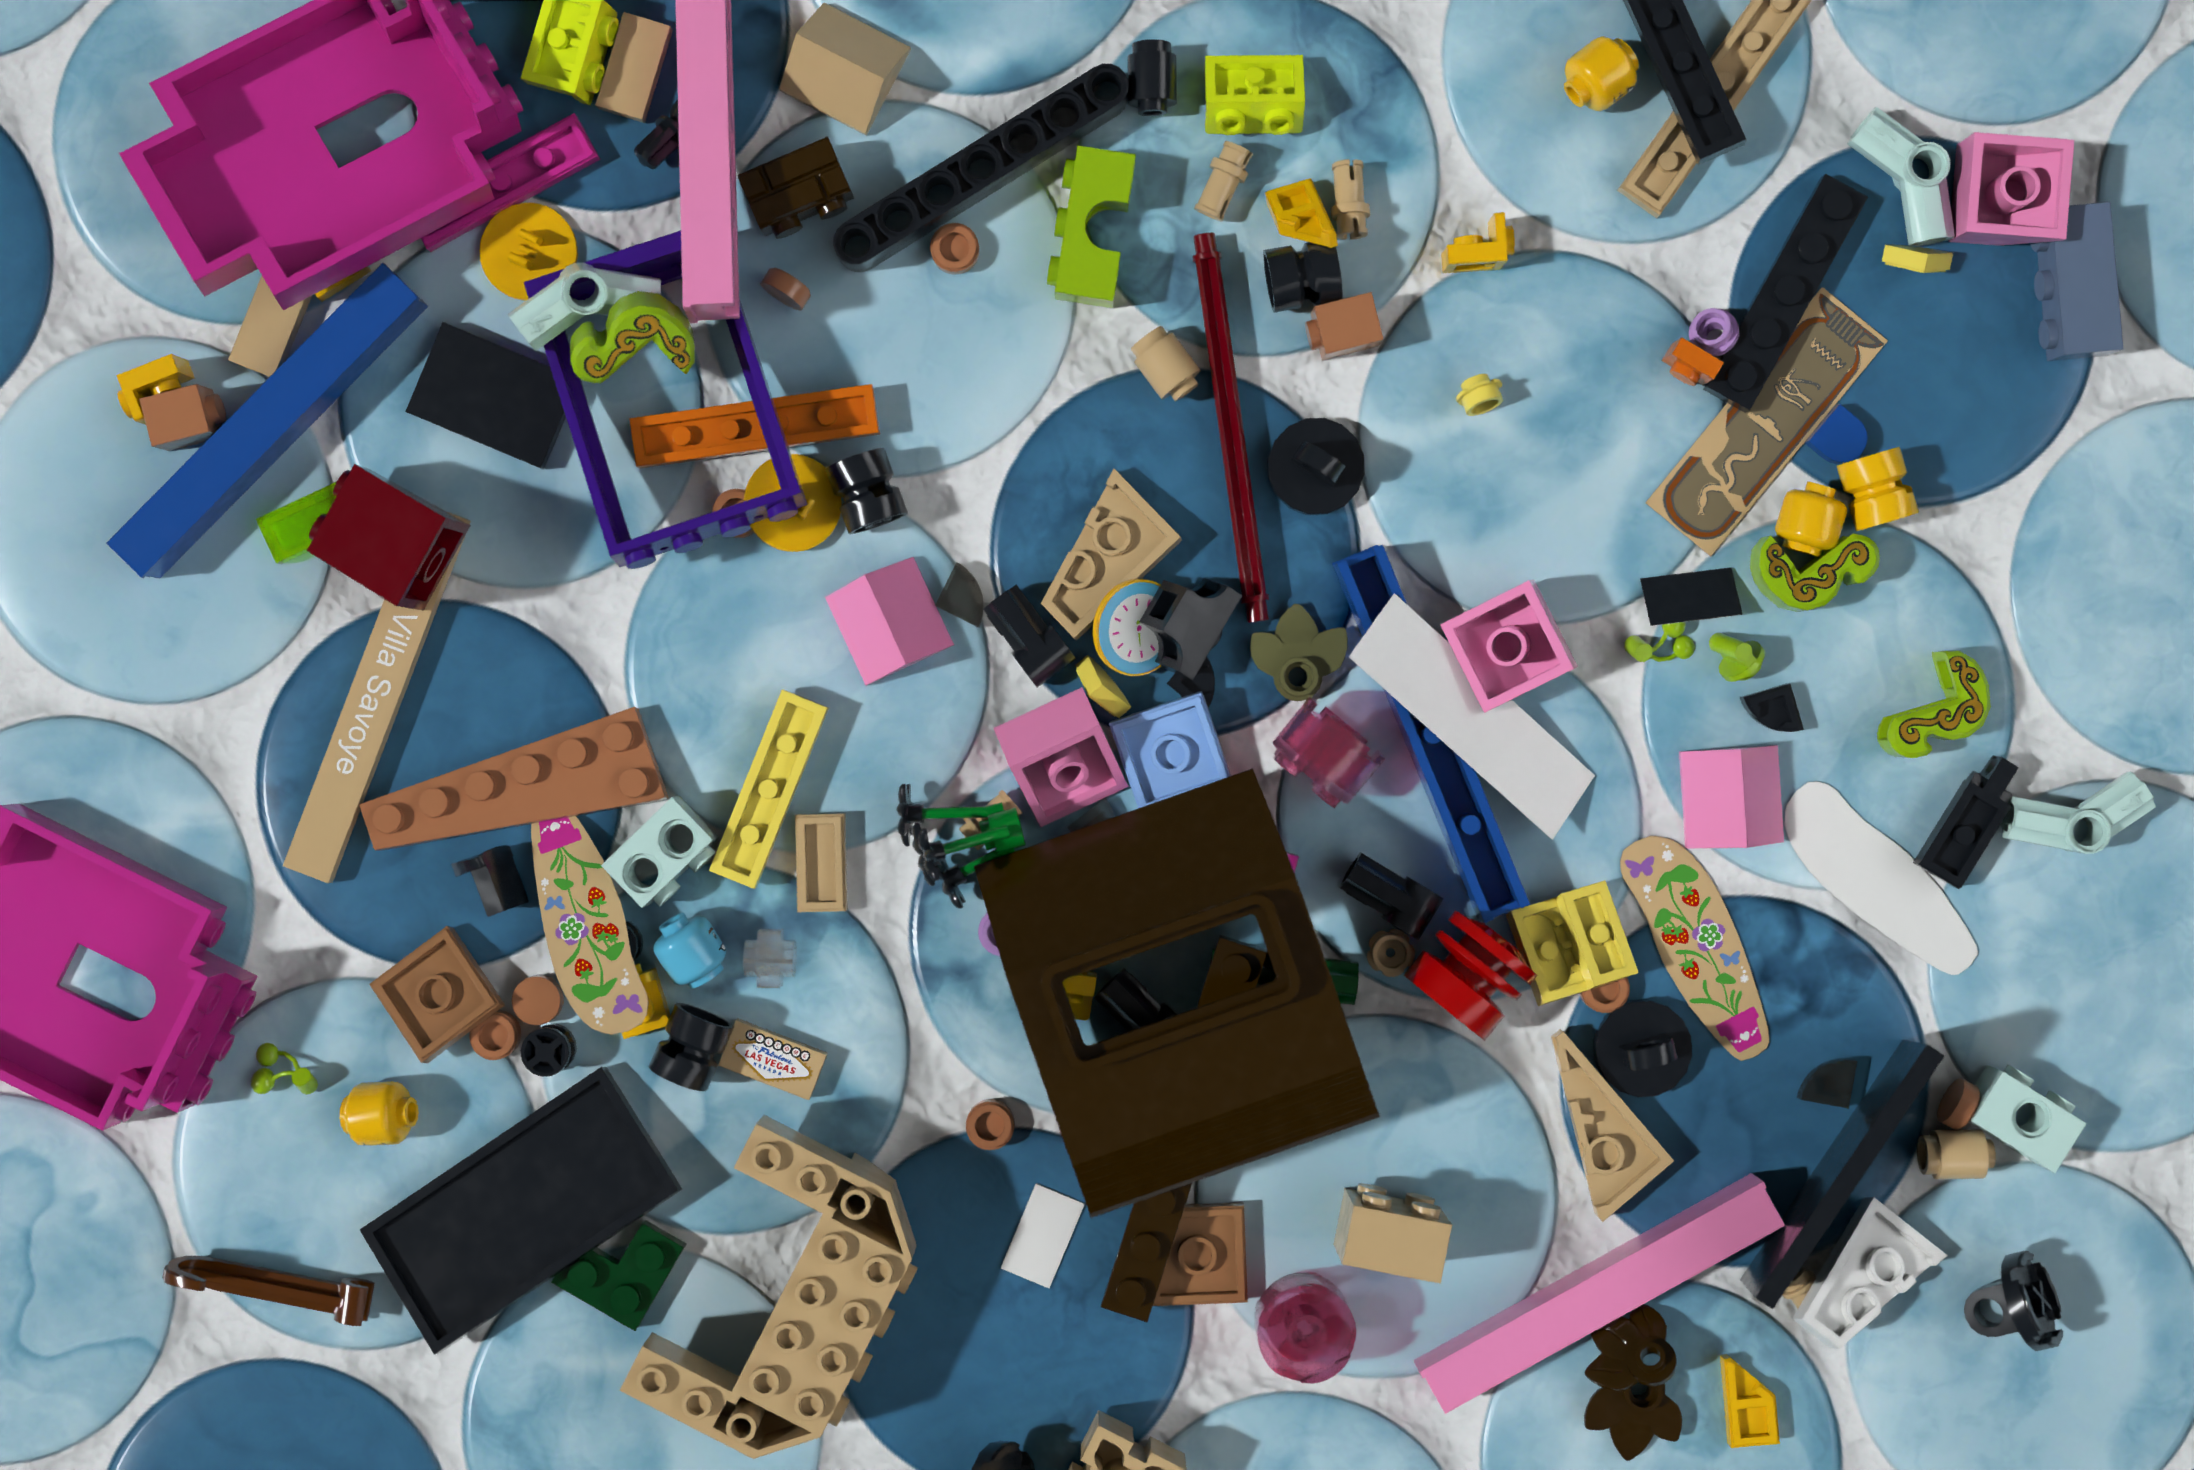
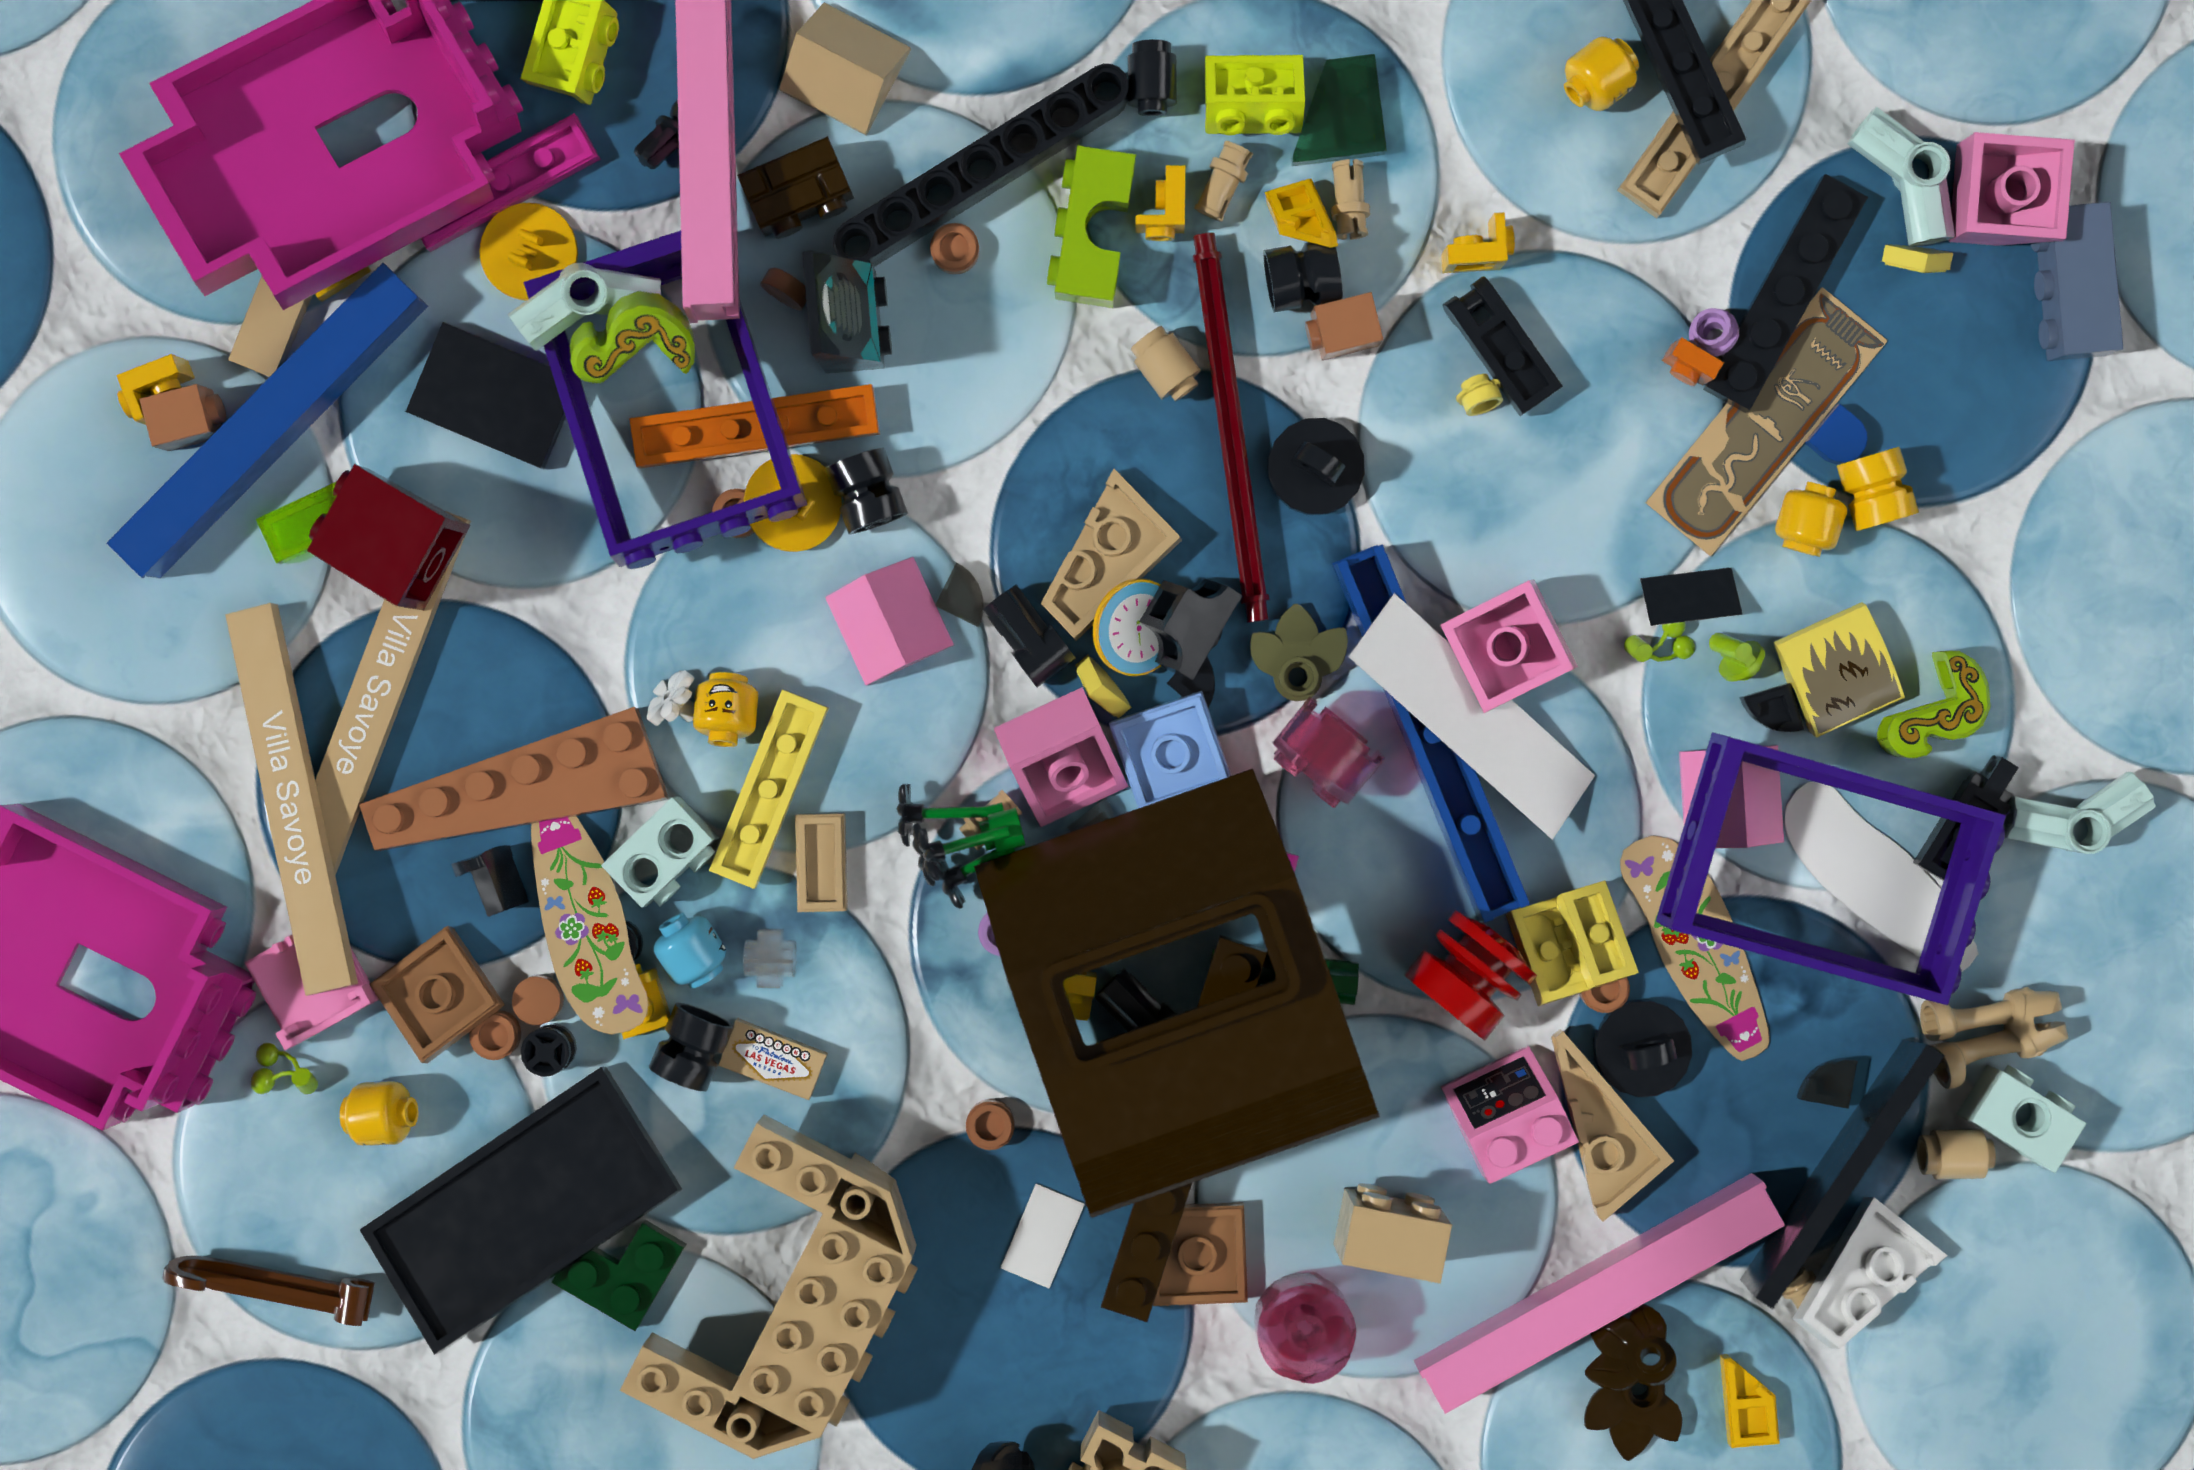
tan tile [595,12,673,123] -> none
black piece [1339,852,1444,940] -> none
tan plate [1367,929,1415,977] -> none
lime animal [1750,534,1880,612] -> none
nougat tile [1937,1078,1980,1130] -> none
black tile [1964,1251,2063,1351] -> none
none -> tan tile [225,603,358,996]
none -> bright pink piece [244,935,379,1050]
none -> white plant [647,670,695,726]
none -> yellow head [693,672,759,747]
none -> slope [802,251,892,374]
none -> yellow bracket [1135,165,1186,241]
none -> clear green wing [1291,54,1387,166]
none -> bright pink slope [1440,1046,1579,1184]
none -> black plate [1442,276,1563,416]
none -> dark purple window [1655,732,2006,1005]
none -> slope [1773,602,1905,738]
none -> tan piece [1920,987,2068,1089]

